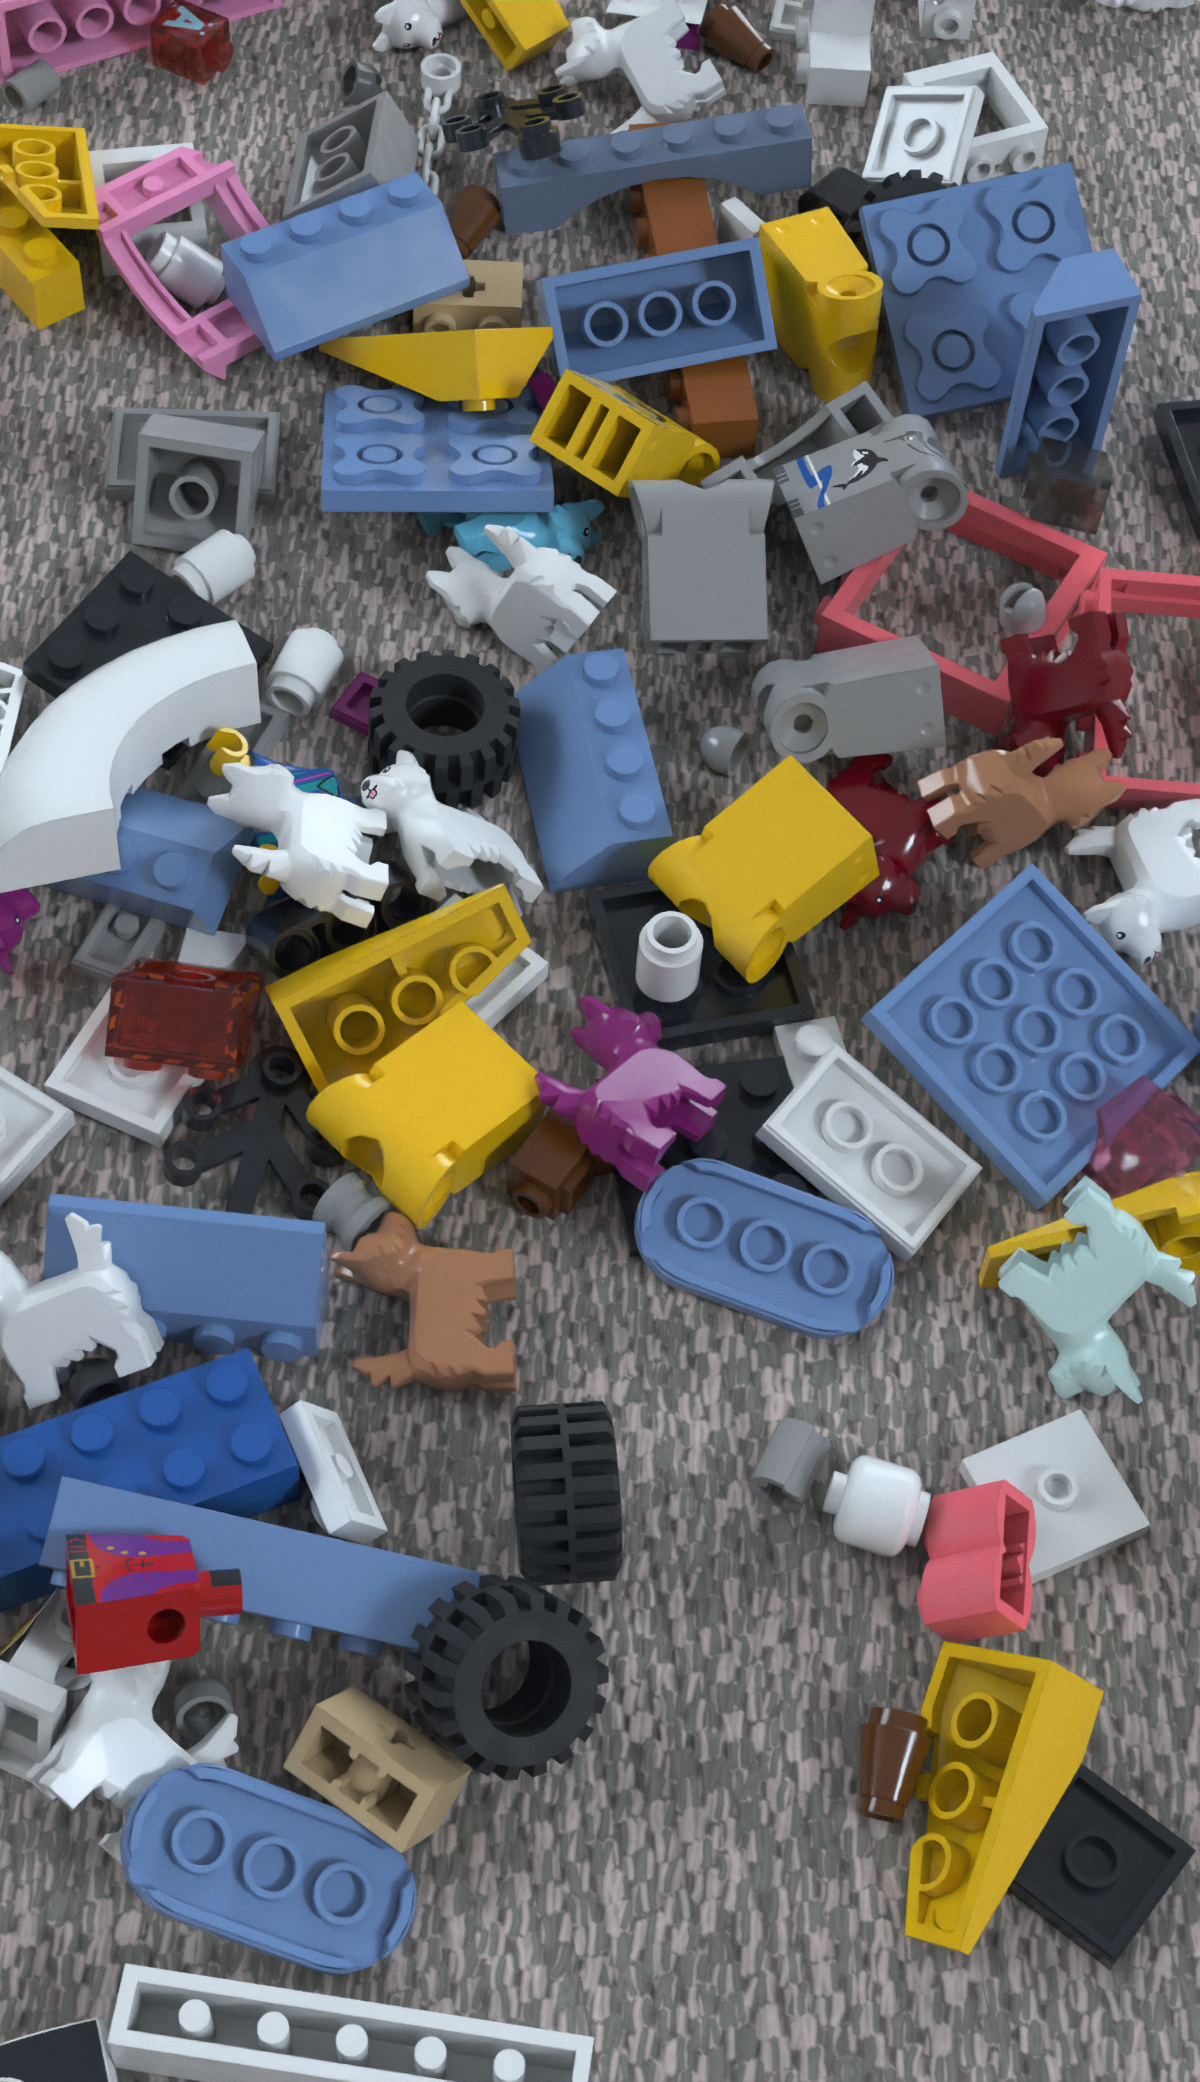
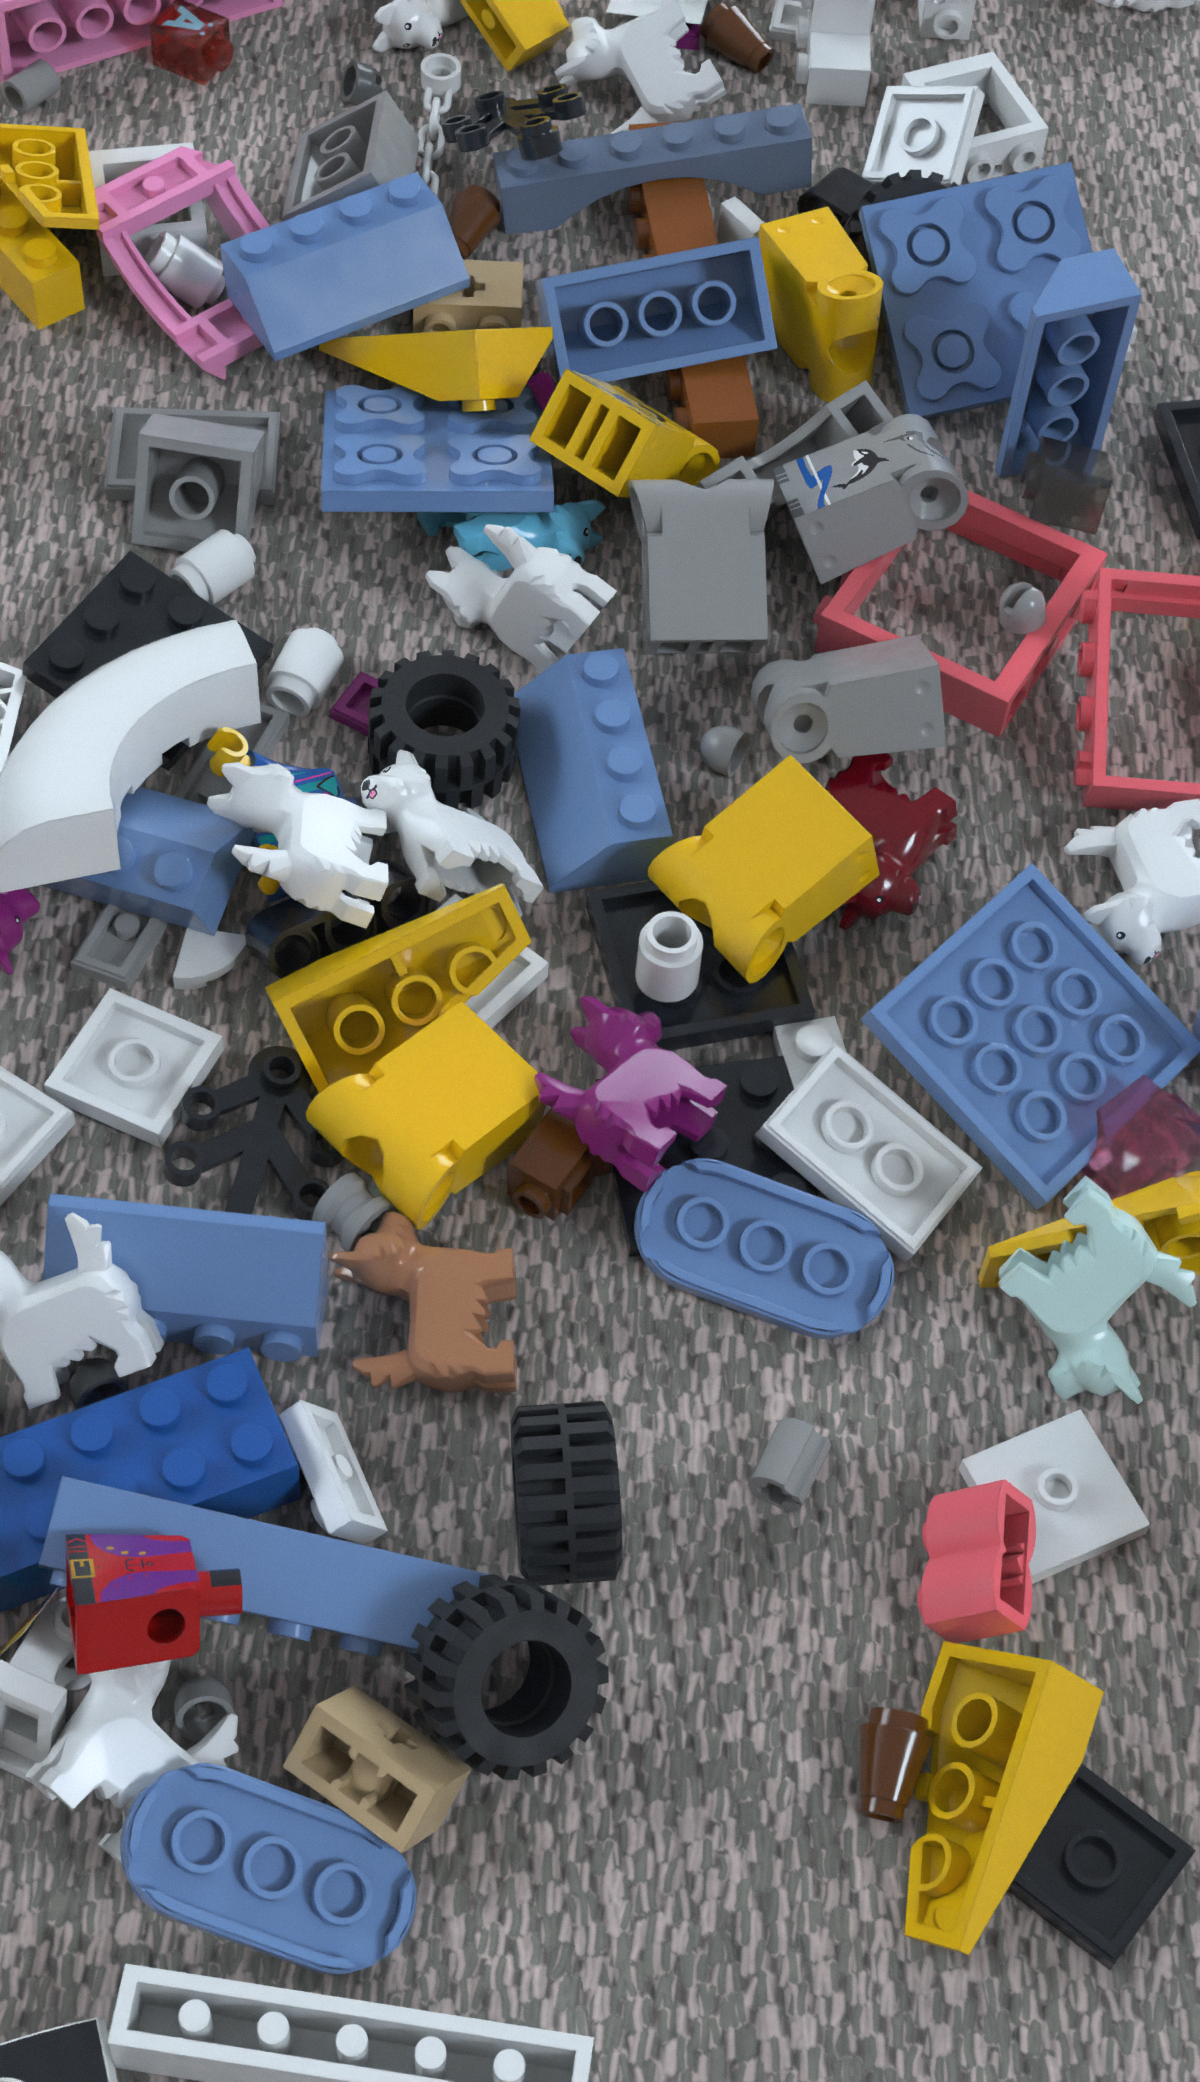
clear red slope [104,957,265,1080] -> none
white head [822,1455,931,1558] -> none
nougat animal [917,738,1126,868] -> none
dark red animal [993,611,1134,777] -> none

